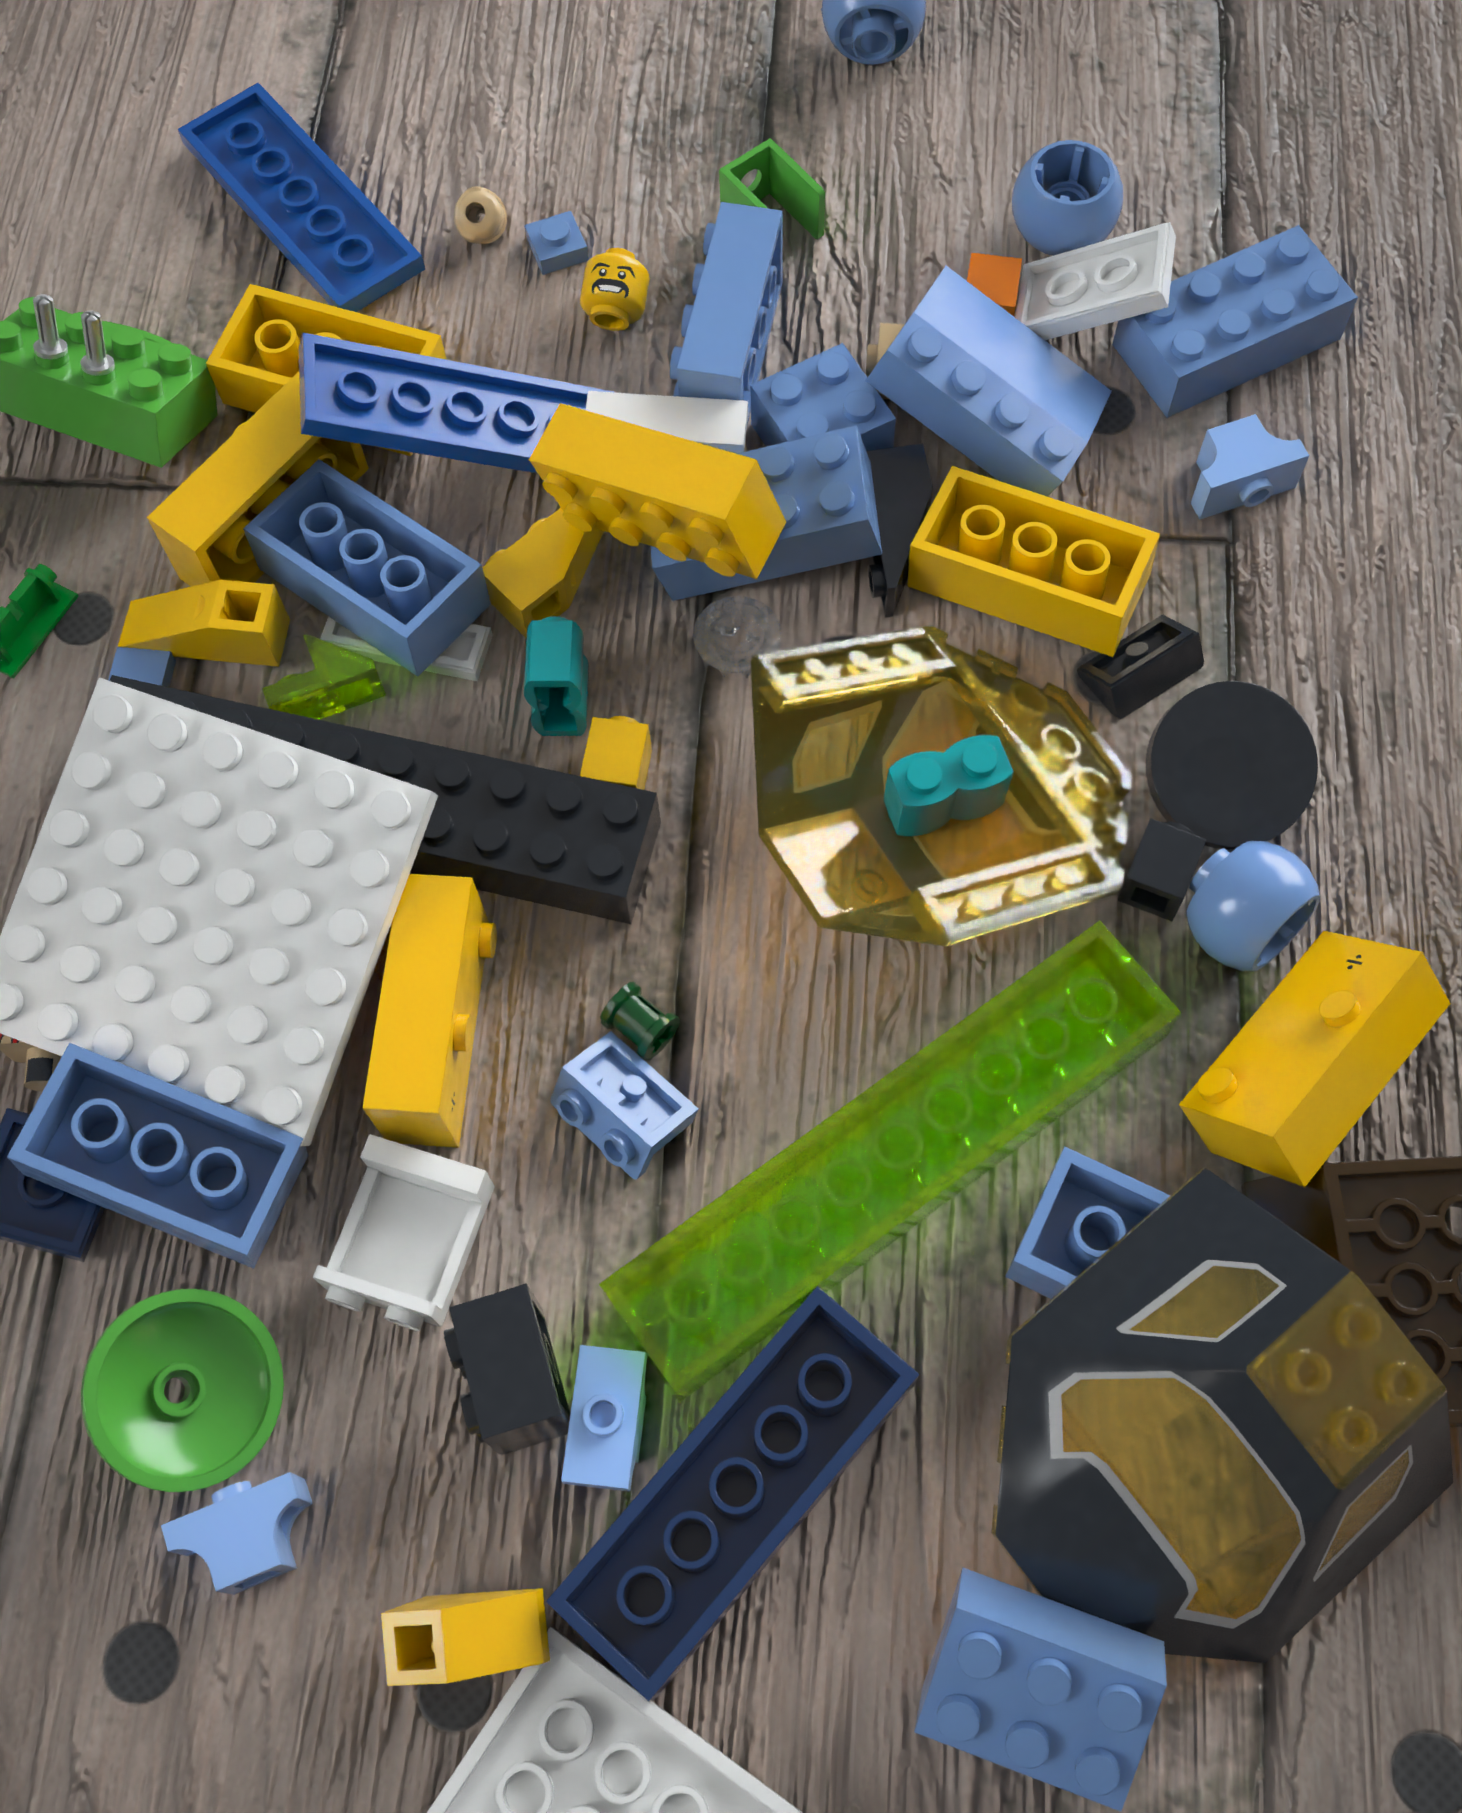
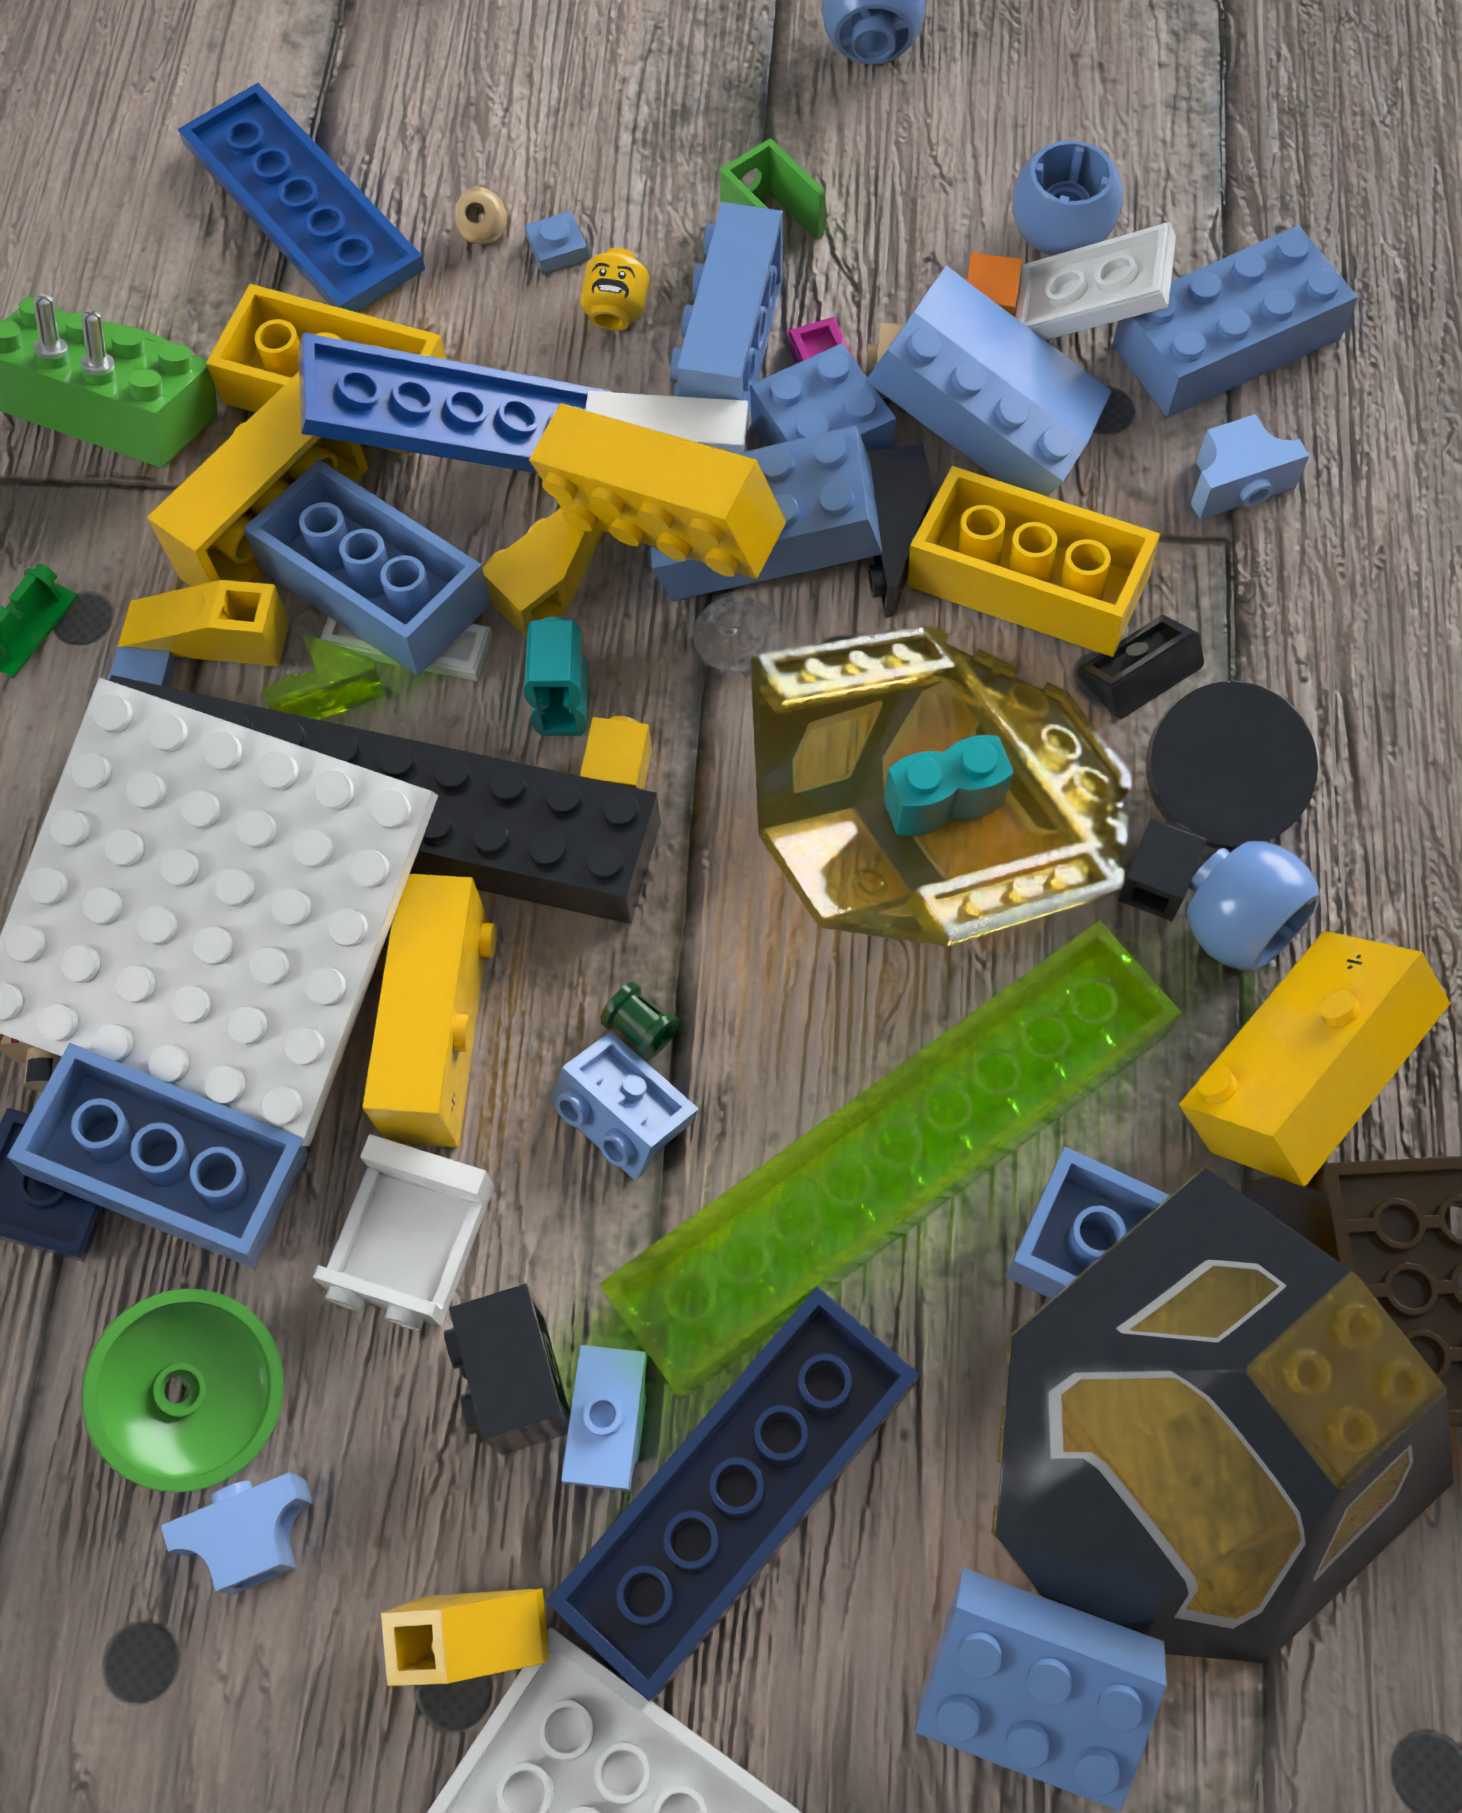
none -> dark pink tile [786,317,852,364]

